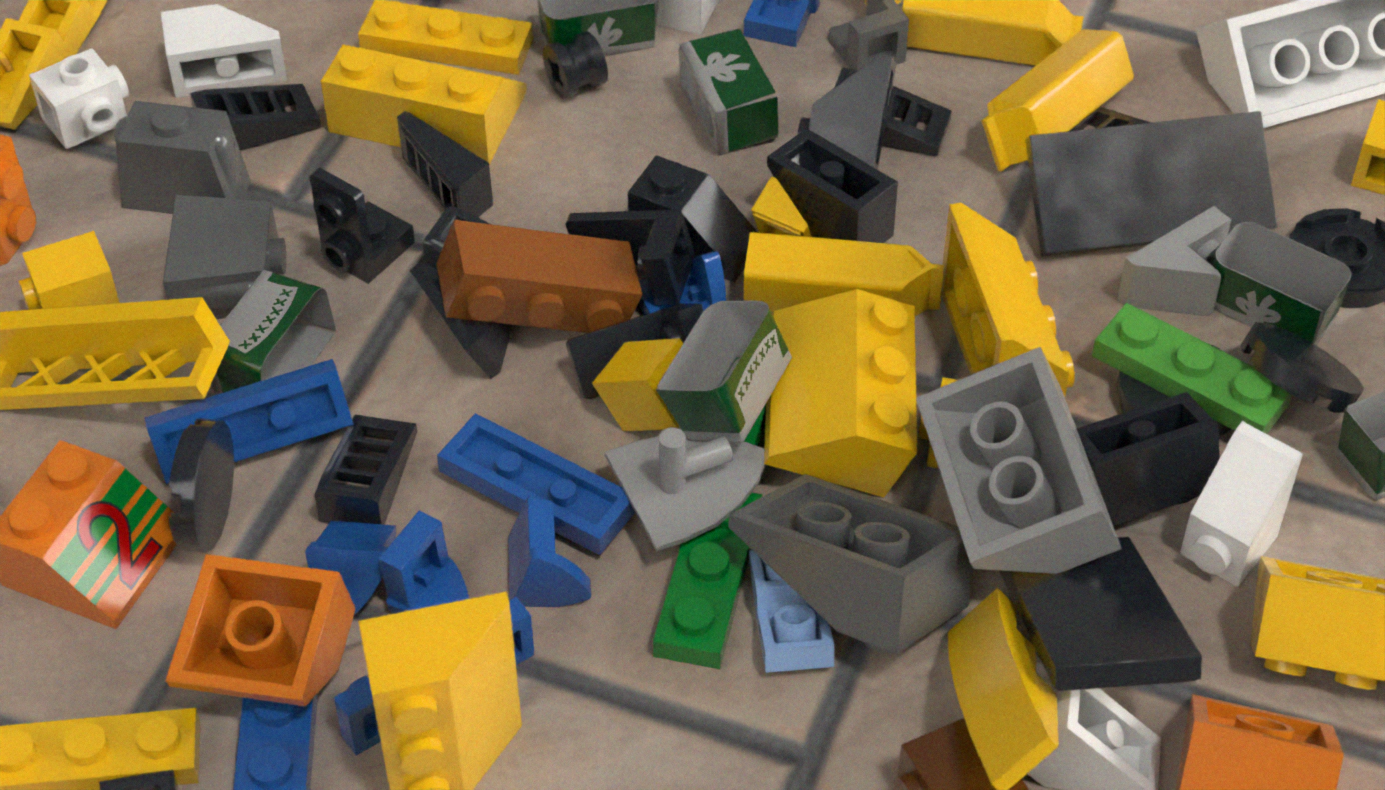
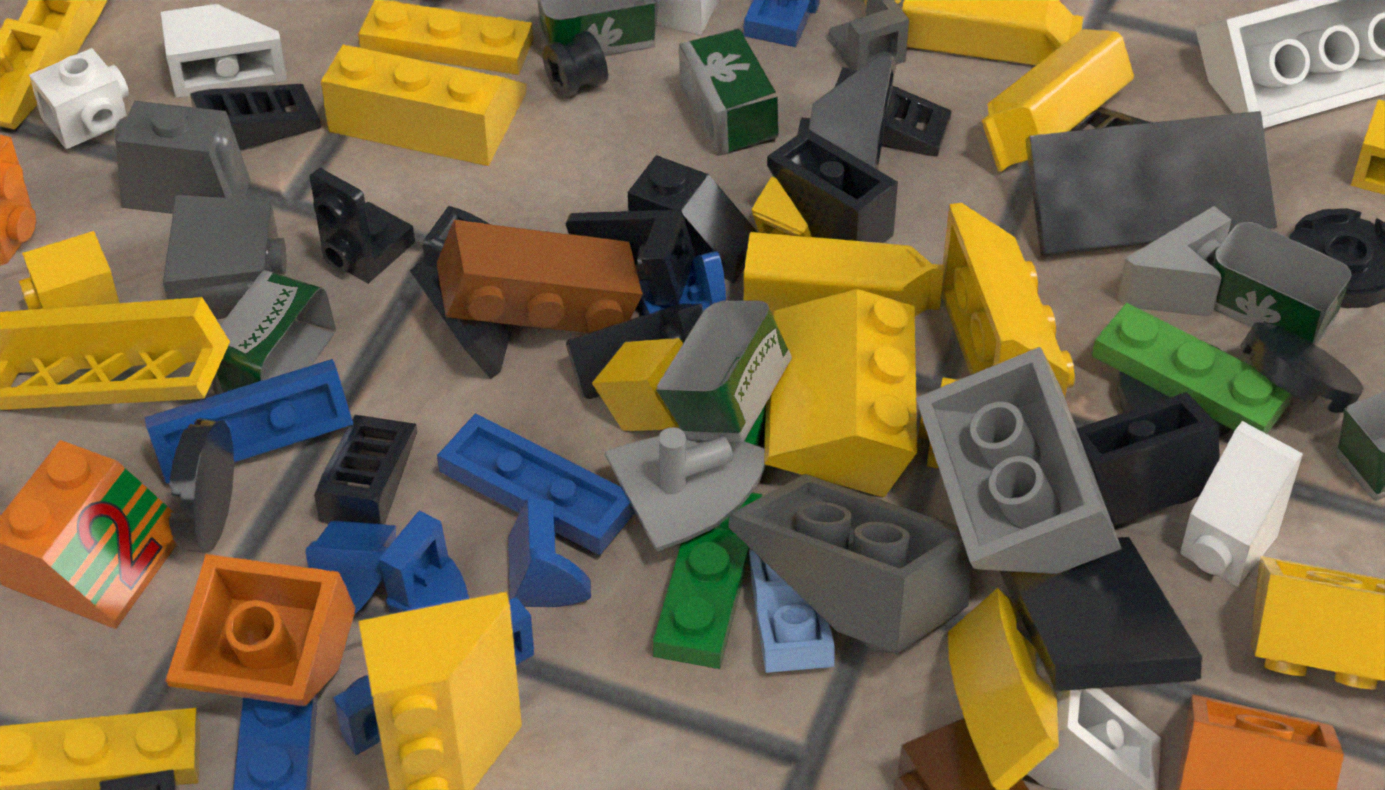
black slope [397,111,493,217] -> none

